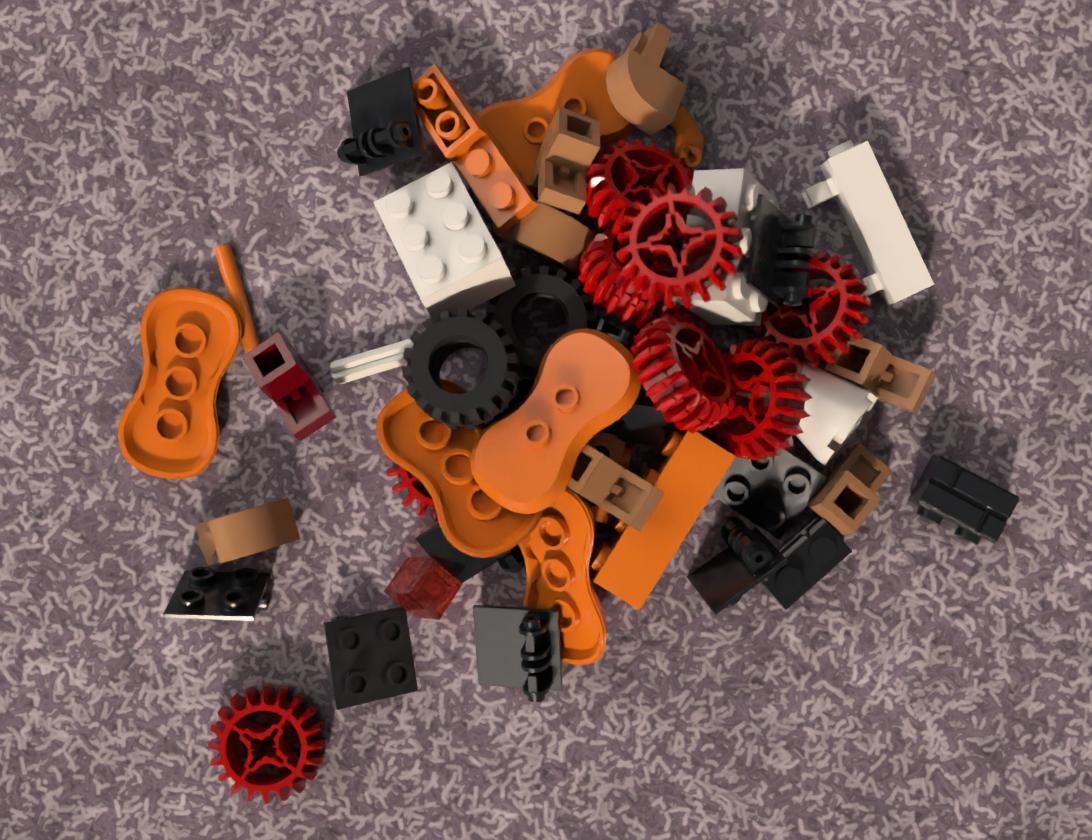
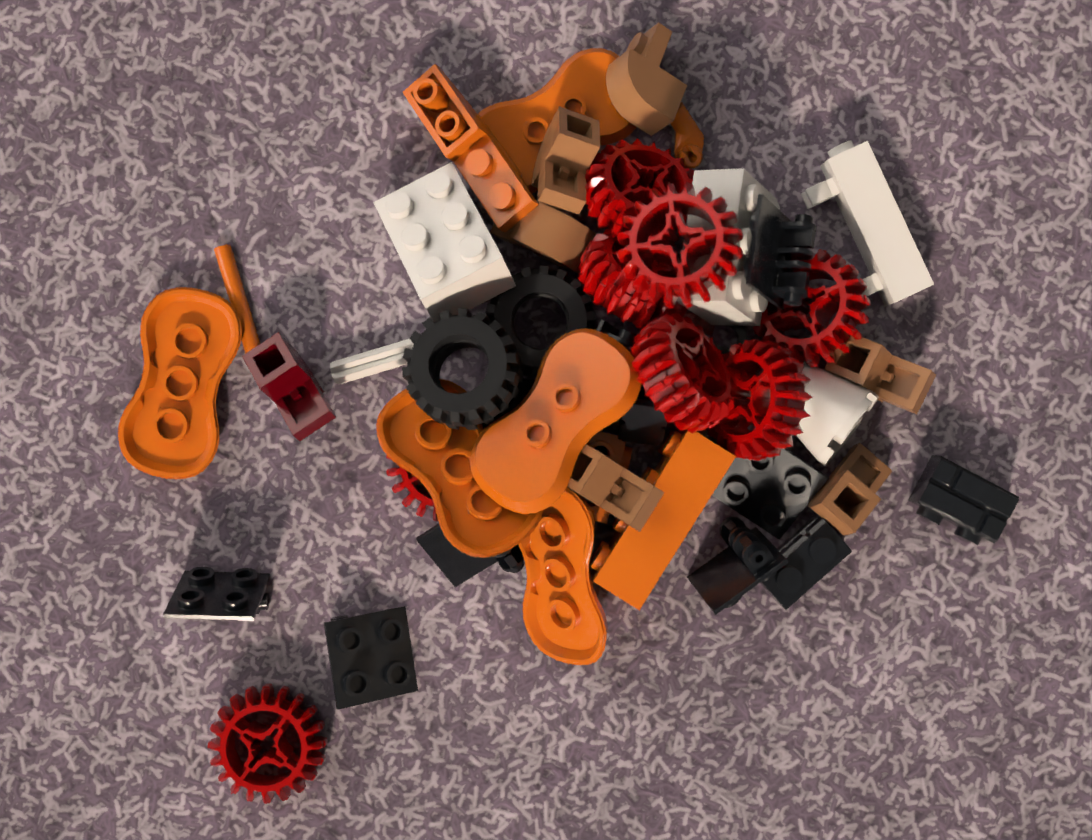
medium nougat brick [195,497,300,566] -> none
black hinge [337,67,425,176] -> none
clear red panel [384,557,463,620] -> none
hinge [473,605,563,702] -> none

